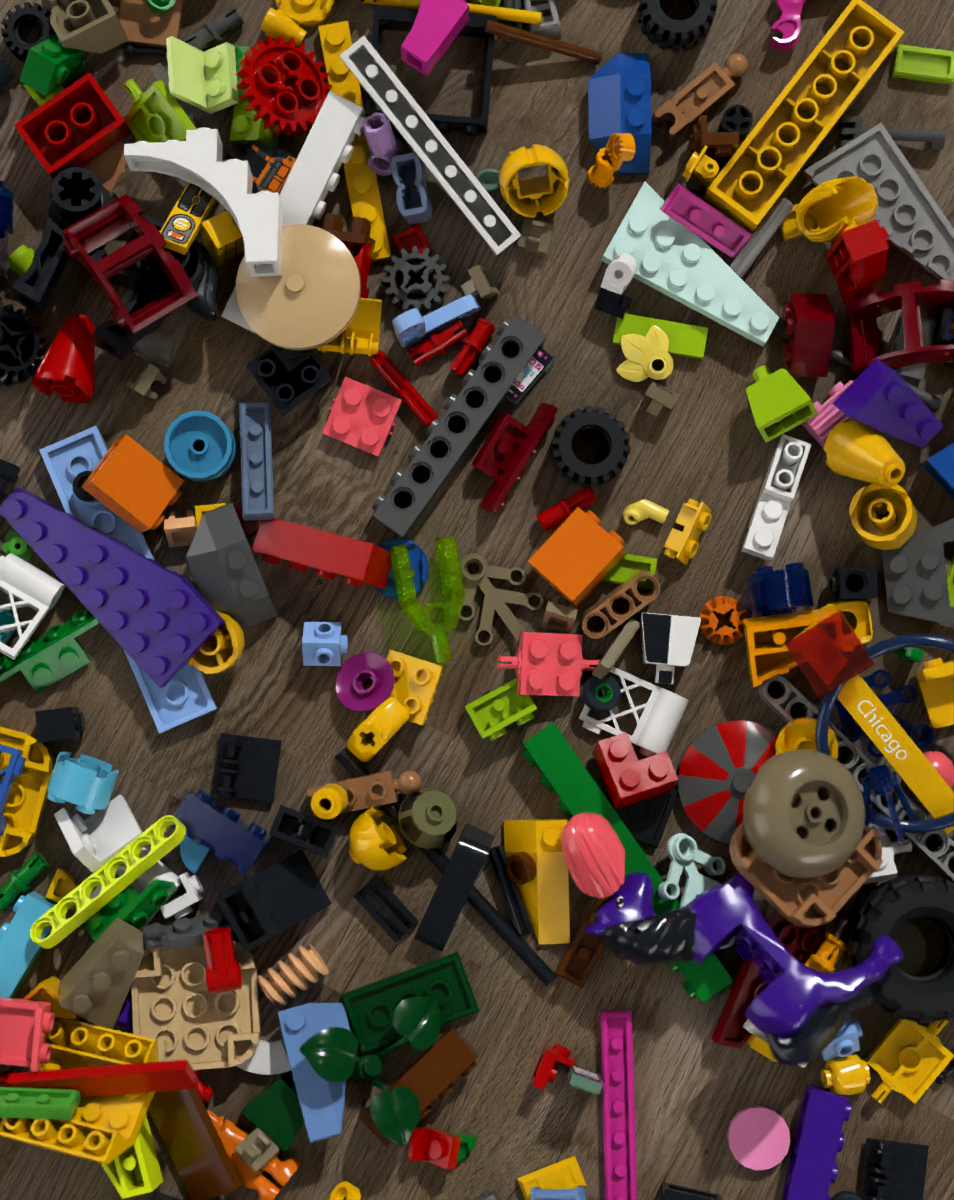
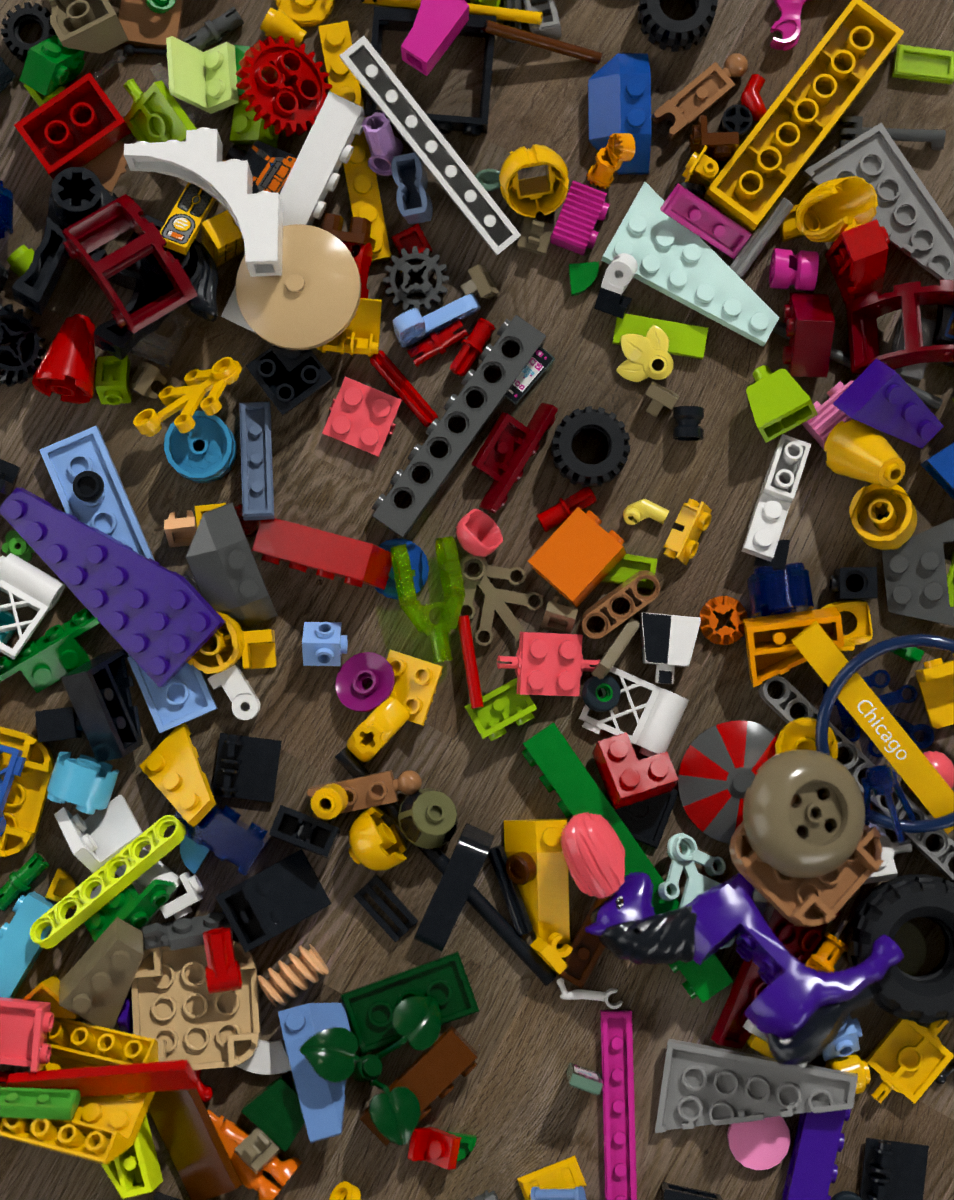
orange brick [82,434,184,533] -> none
red bracket [531,1043,576,1090] -> none
clear red plate [785,610,874,698] -> none
none -> black wedge [61,648,143,762]
none -> lime bracket [95,355,132,405]
none -> yellow plant [133,357,242,437]
none -> yellow wing [139,723,216,827]
none -> white leg [207,663,261,720]
none -> yellow panel [242,629,277,670]
none -> coral hair [456,509,503,557]
none -> red bar [457,615,484,709]
none -> yellow tile [530,932,573,975]
none -> dark pink brick [550,180,610,256]
none -> white piece [556,978,623,1009]
none -> green tile [568,262,599,296]
none -> light grey wing [655,1039,858,1133]
none -> black wheel [673,406,704,441]
none -> red arm [740,74,767,121]
none -> black tile [753,540,790,571]
none -> dark pink wheel [769,248,819,292]

